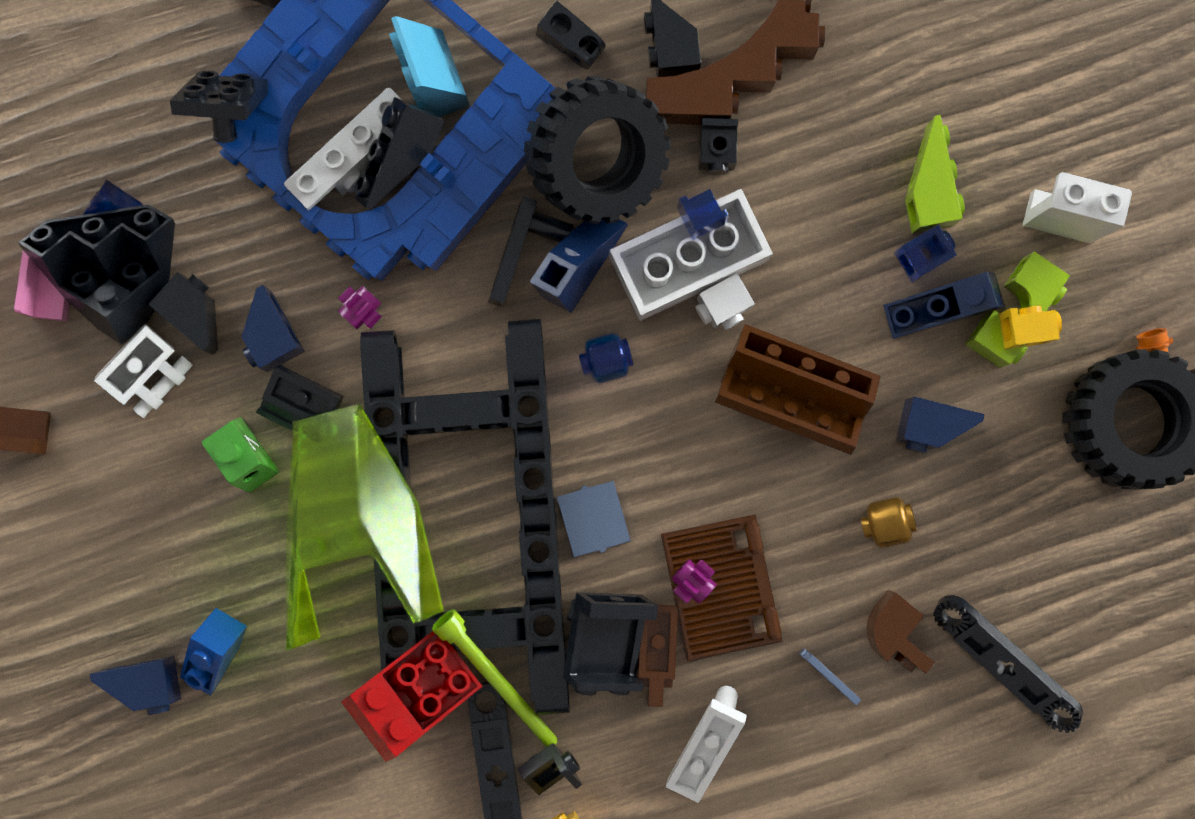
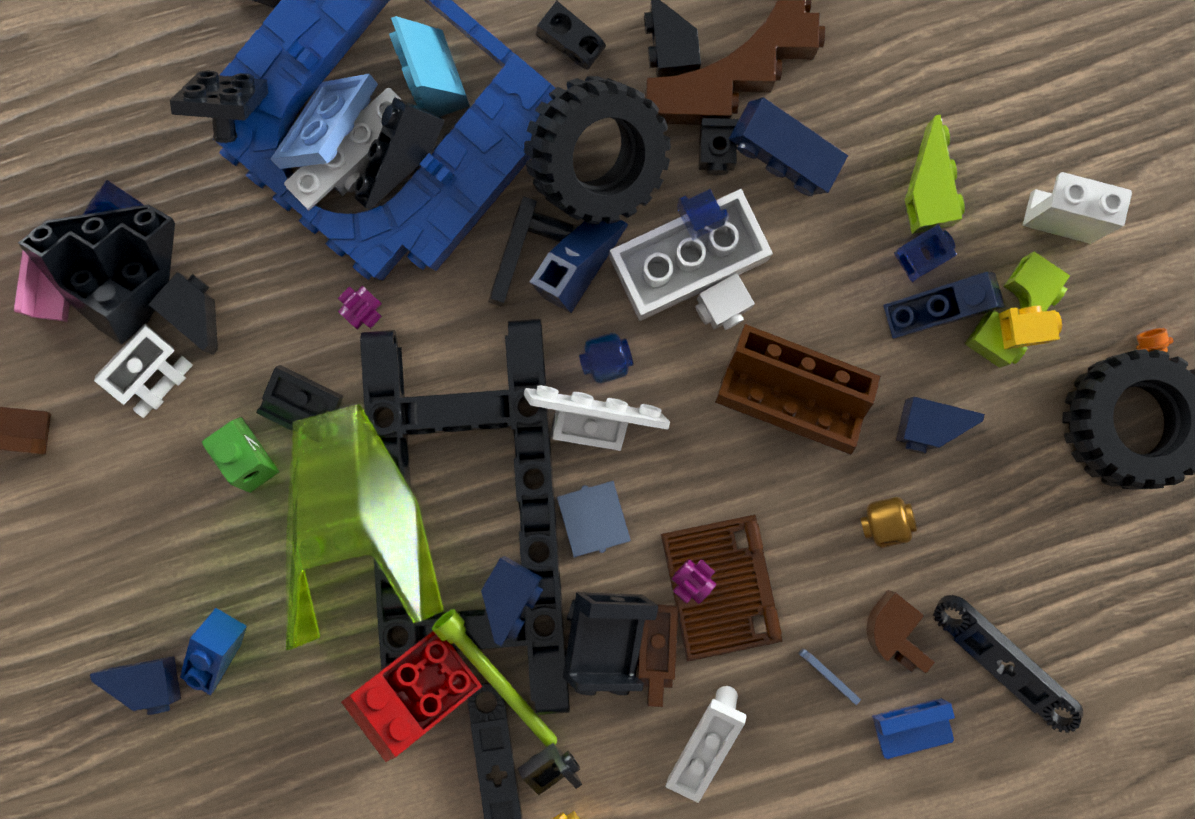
dark blue slope [242,285,305,372] -> none
none -> light blue plate [271,74,378,169]
none -> dark blue slope [481,556,543,646]
none -> white bracket [523,385,670,451]
none -> dark blue brick [729,97,848,196]
none -> blue panel [872,698,955,759]

